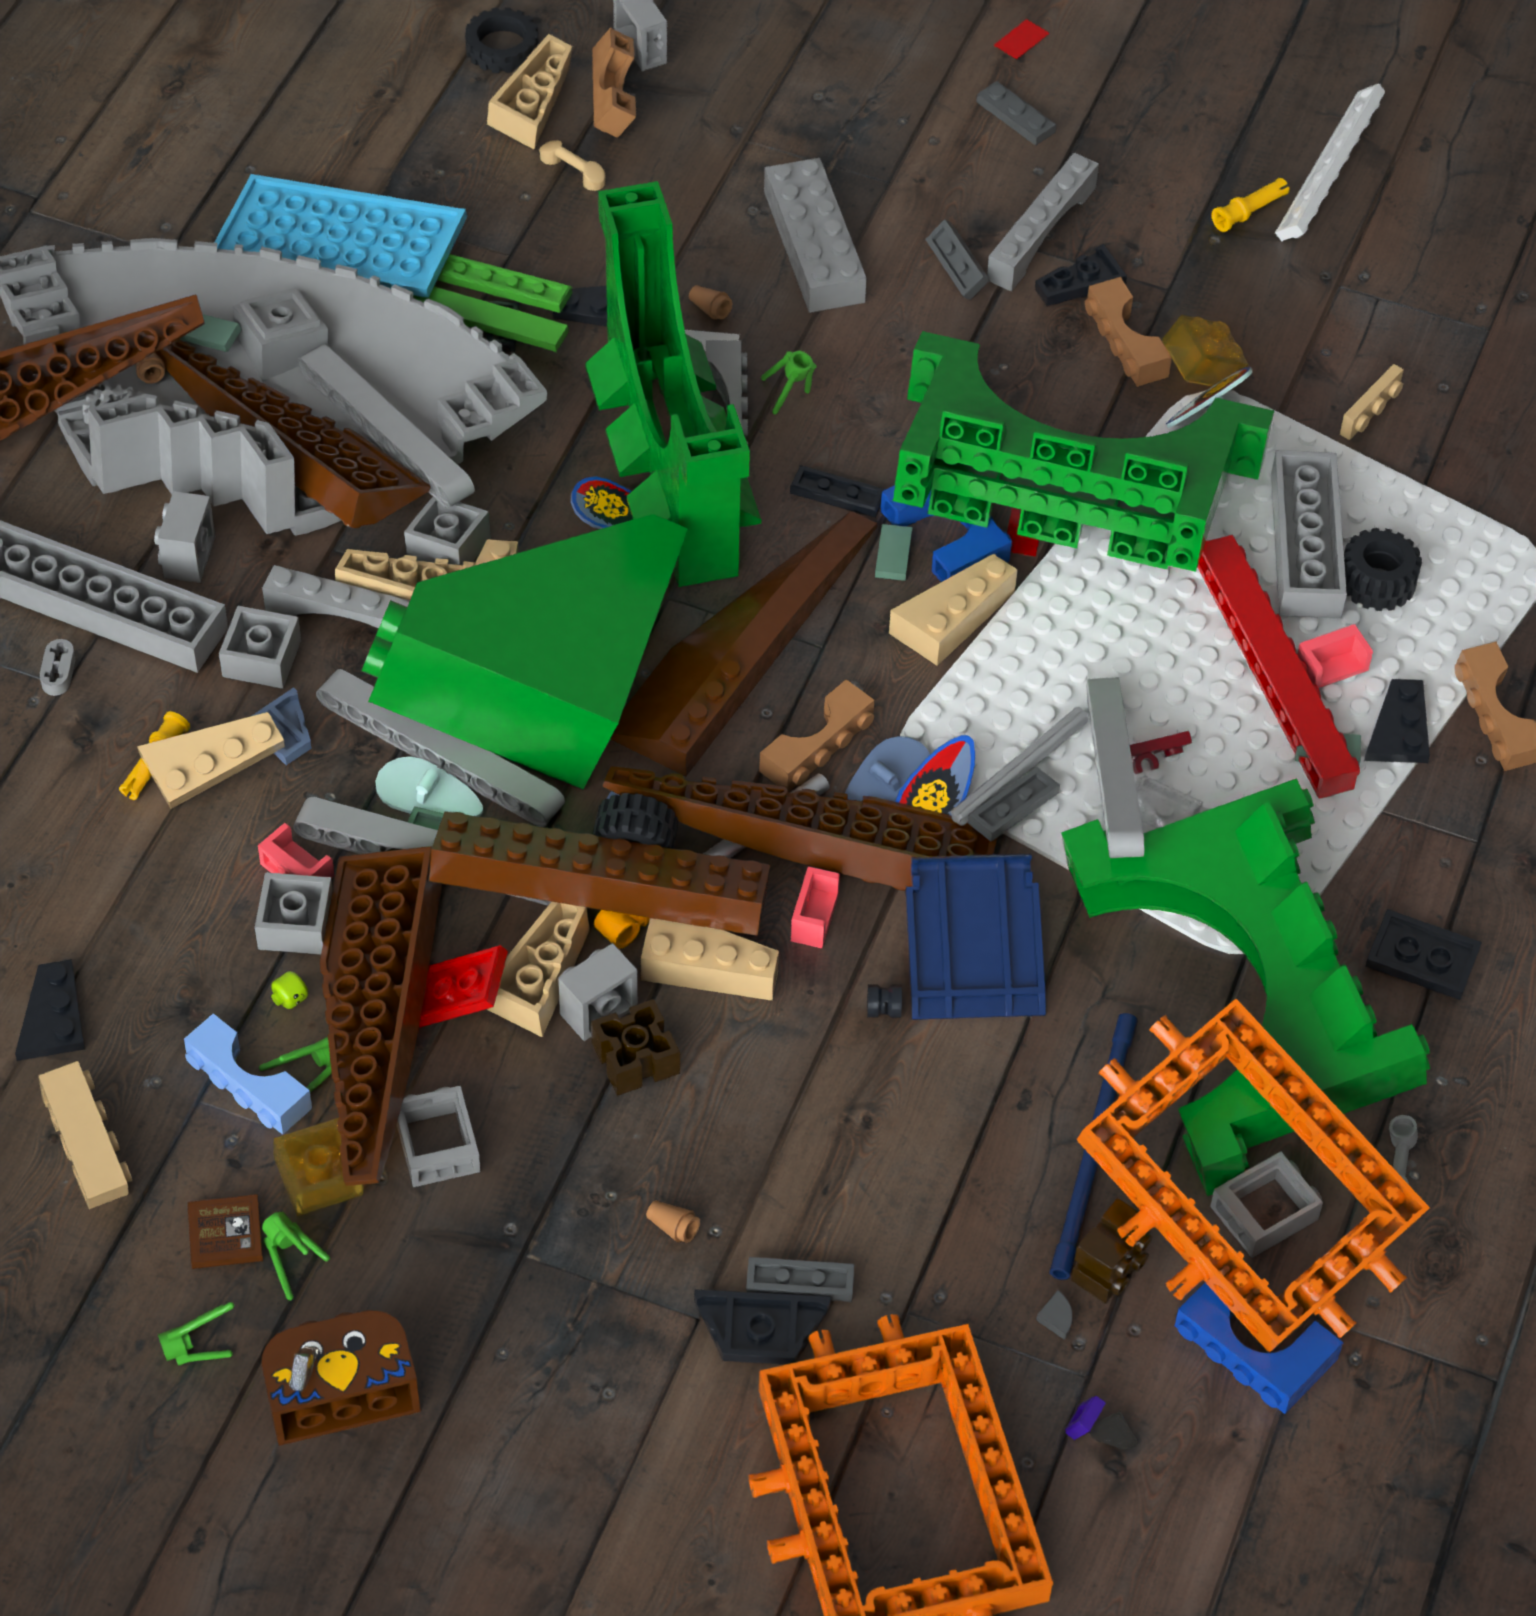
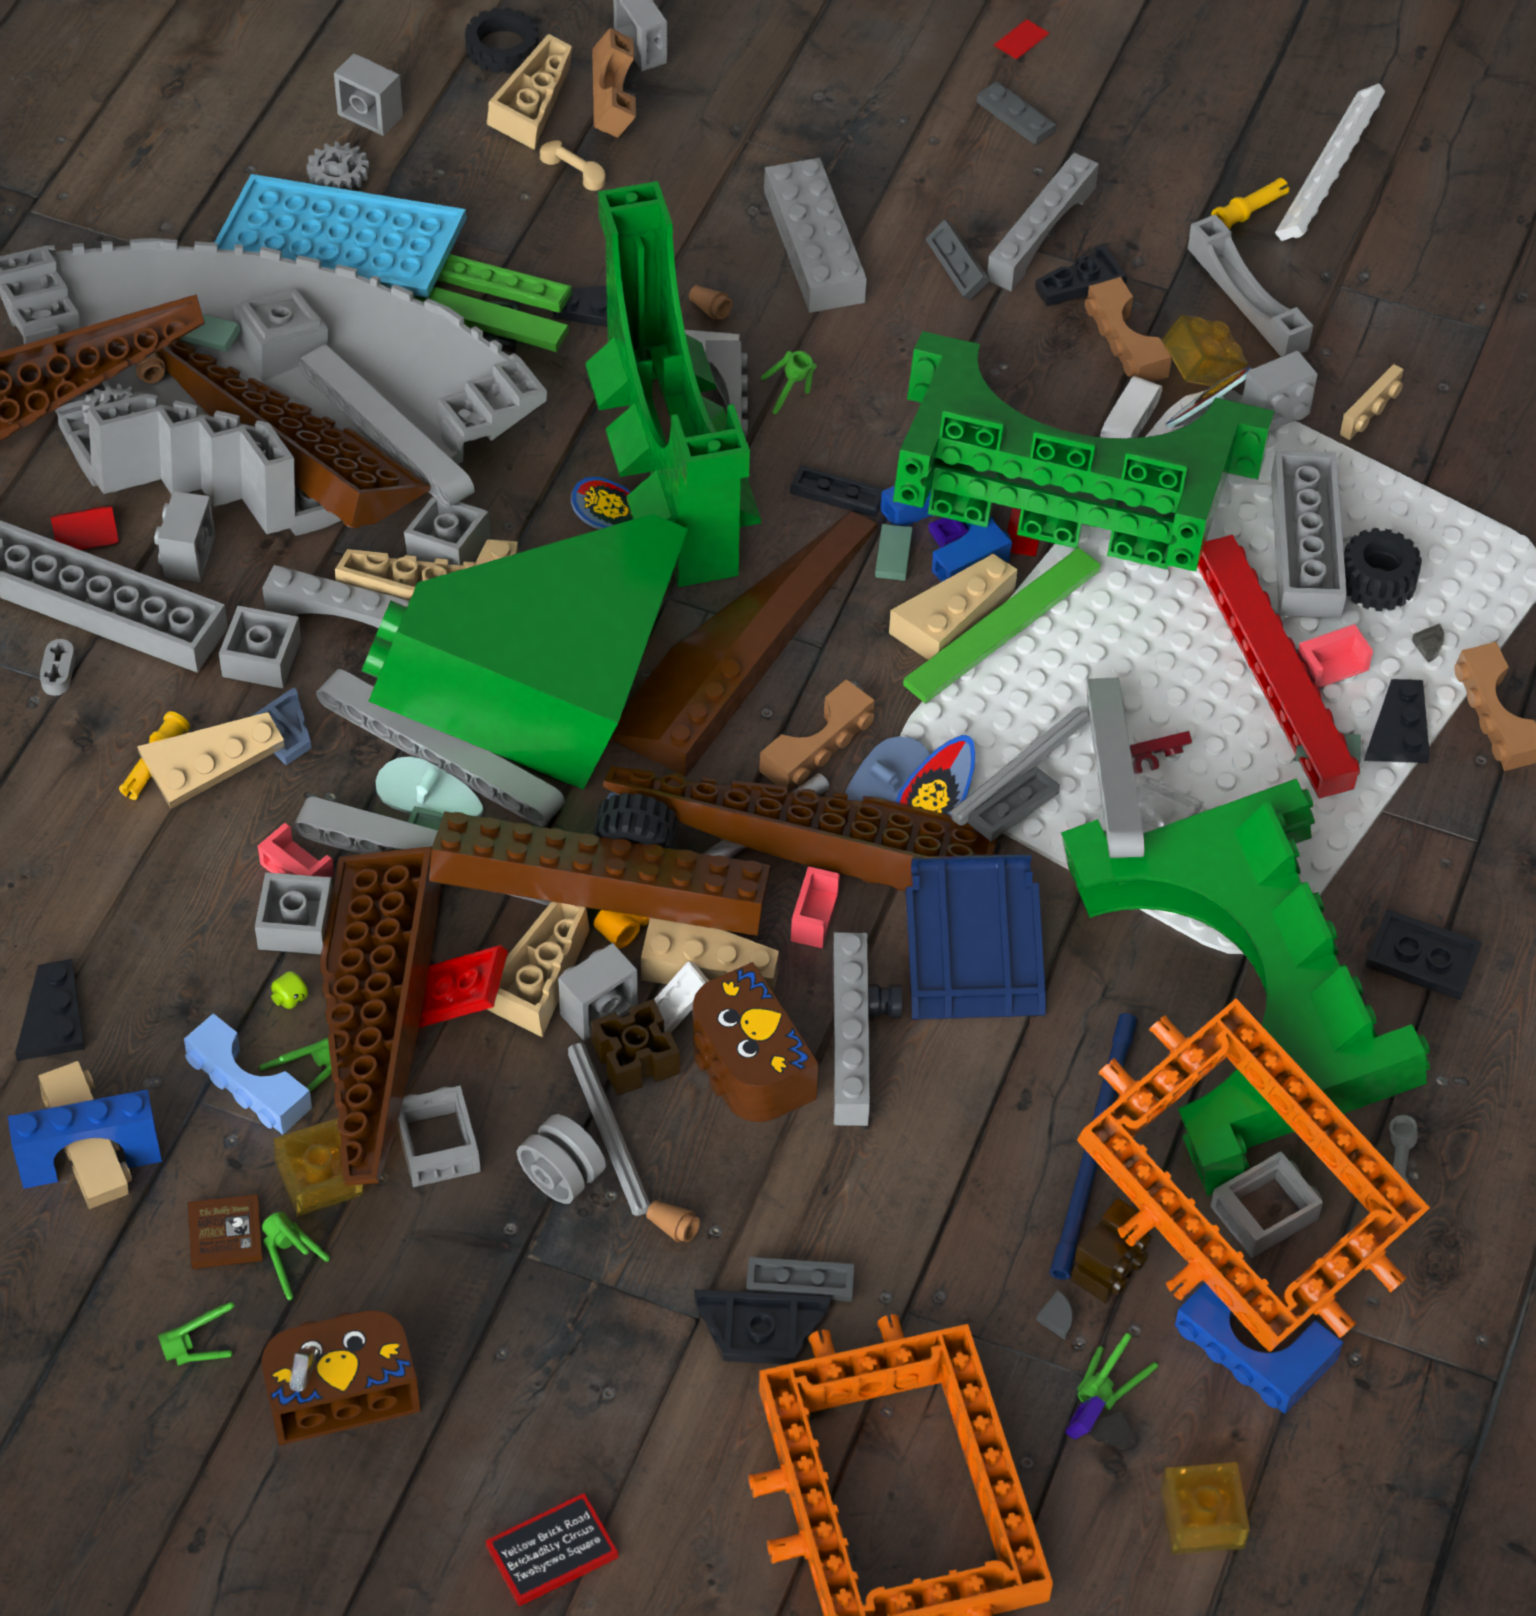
none -> blue arch [8,1089,162,1189]
none -> red panel [50,505,119,550]
none -> light grey gear [306,141,369,190]
none -> light grey brick [334,53,403,136]
none -> black tile [486,1493,618,1607]
none -> light grey wheel [516,1114,606,1204]
none -> light grey axle [568,1042,650,1216]
none -> white plate [654,961,709,1032]
none -> reddish brown brick [693,962,818,1122]
none -> light grey arch [832,933,870,1126]
none -> bright green tile [903,547,1101,704]
none -> dark purple tile [928,518,968,548]
none -> bright green plant [1077,1333,1158,1410]
none -> white beam [1100,376,1162,438]
none -> clear yellow brick [1160,1462,1250,1554]
none -> light grey arch [1188,214,1313,357]
none -> light grey brick [1242,350,1318,431]
none -> clear smoke tile [1411,623,1444,663]

